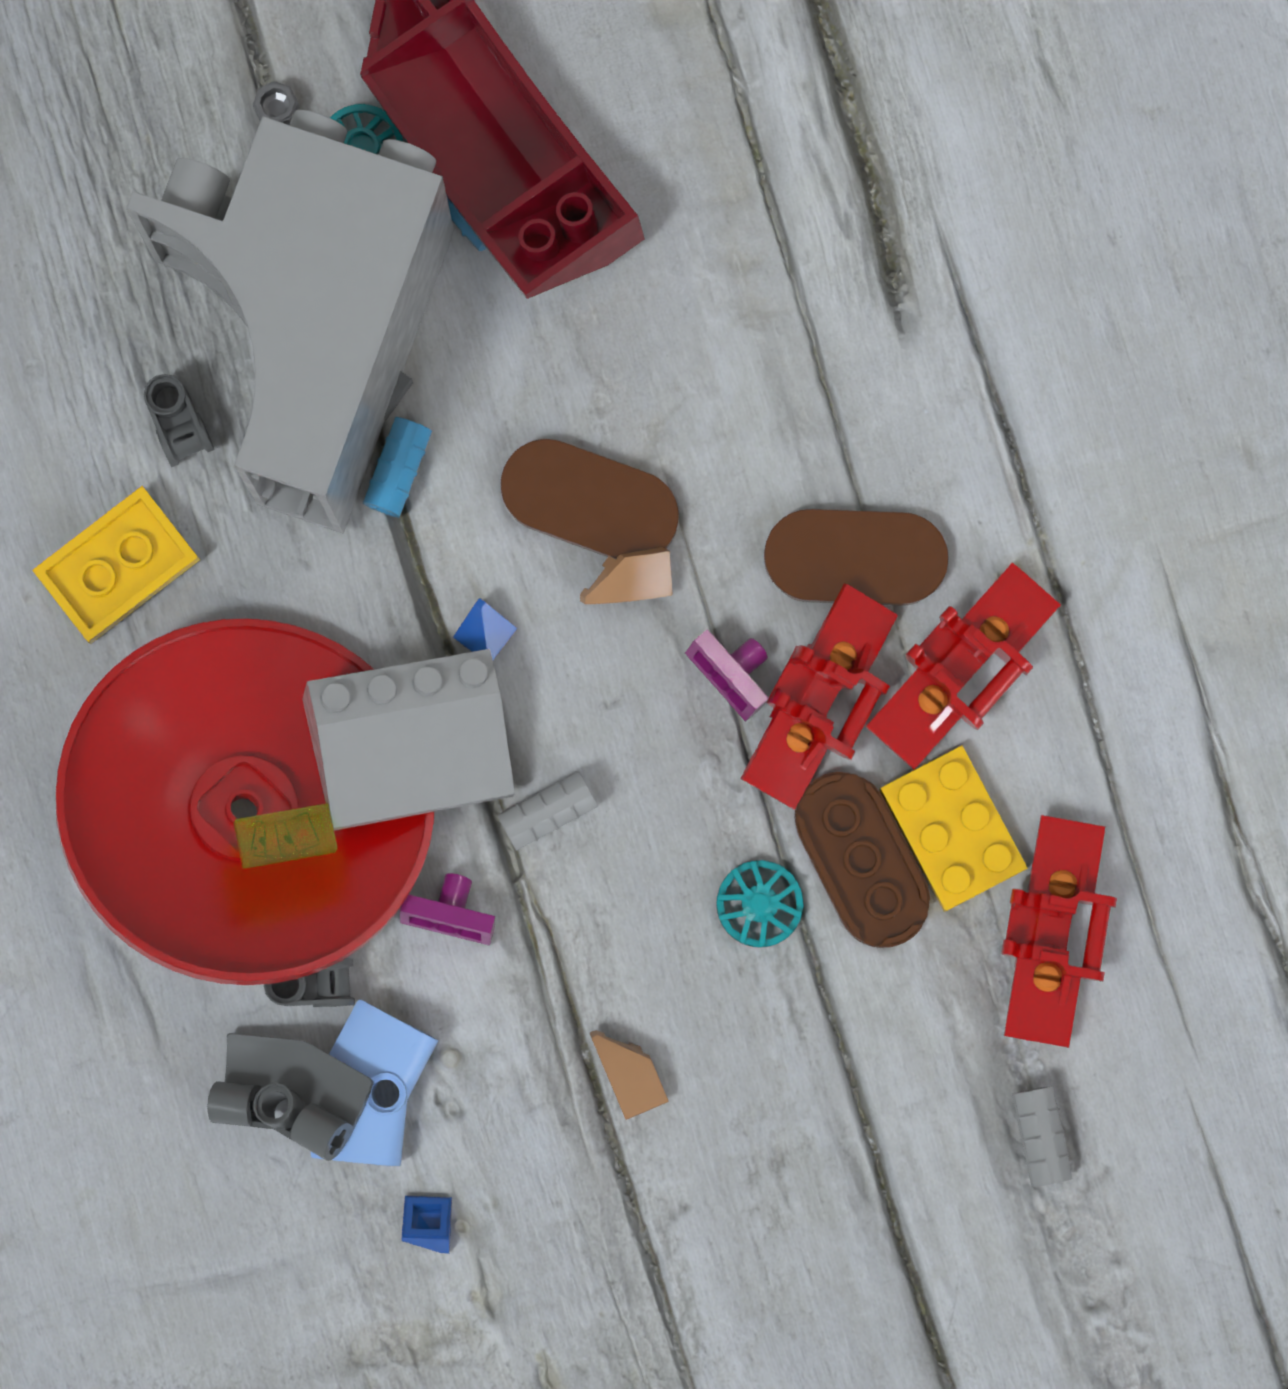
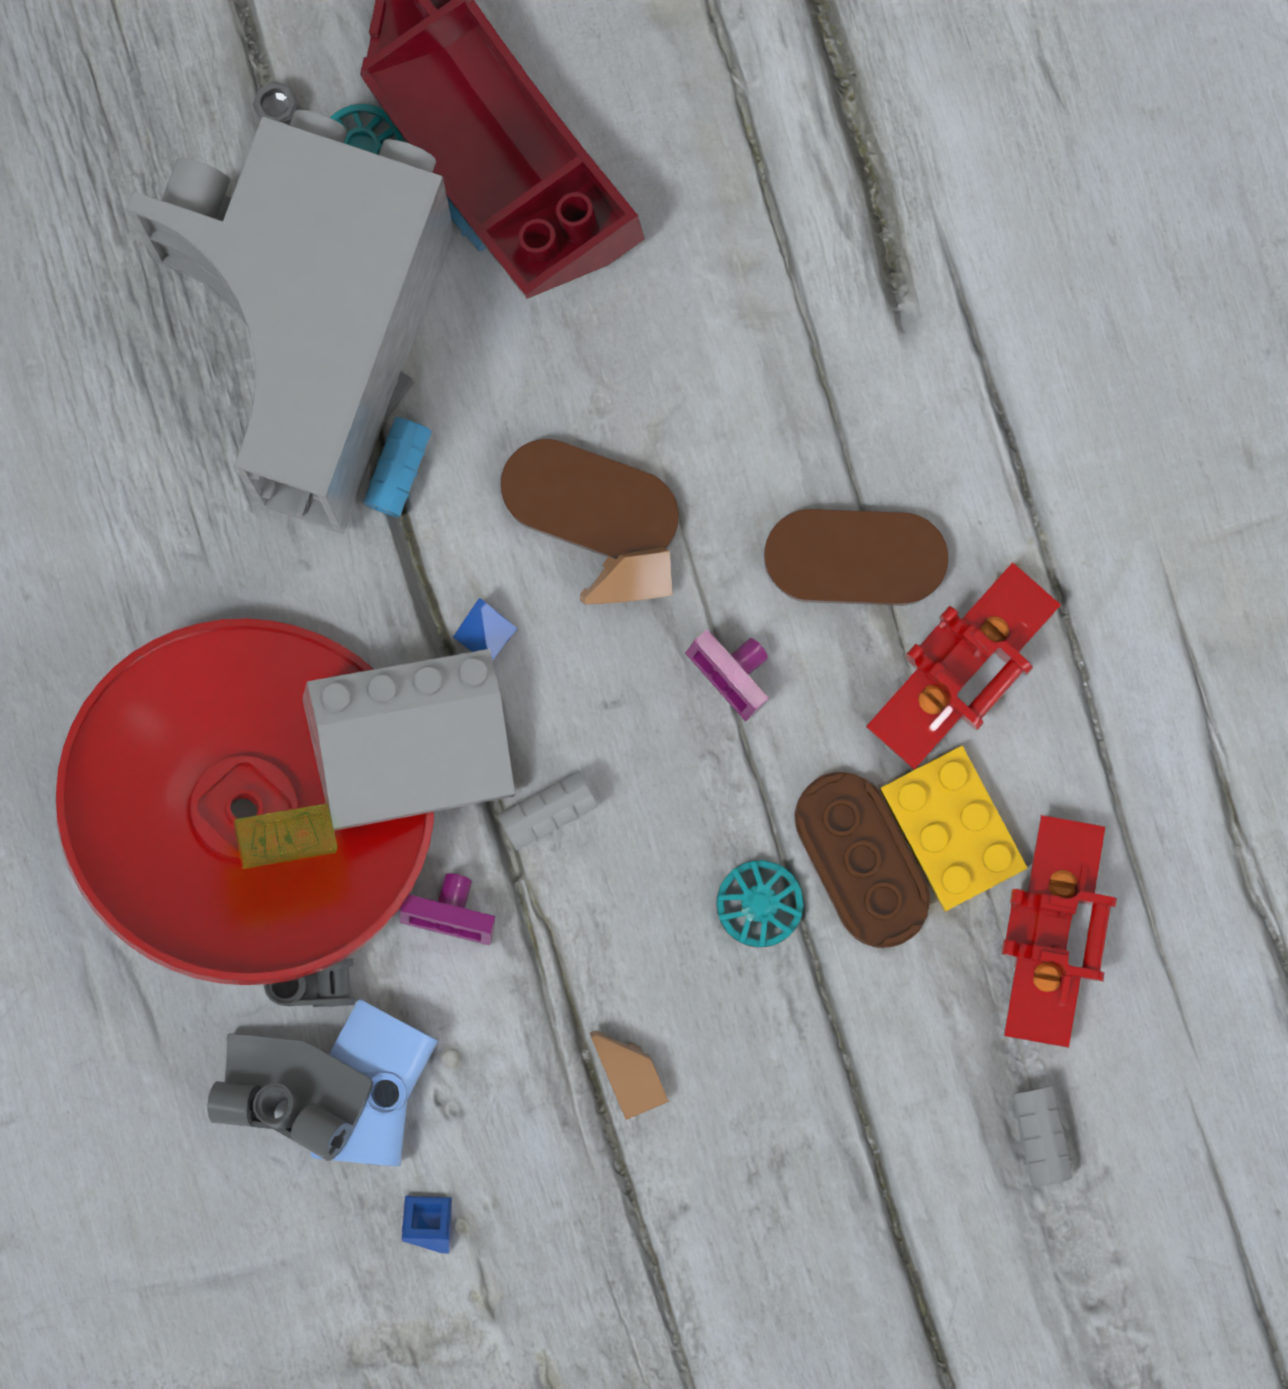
yellow plate [32,486,200,644] -> none
dark grey piece [144,374,215,467] -> none
red piece [740,583,898,810] -> none

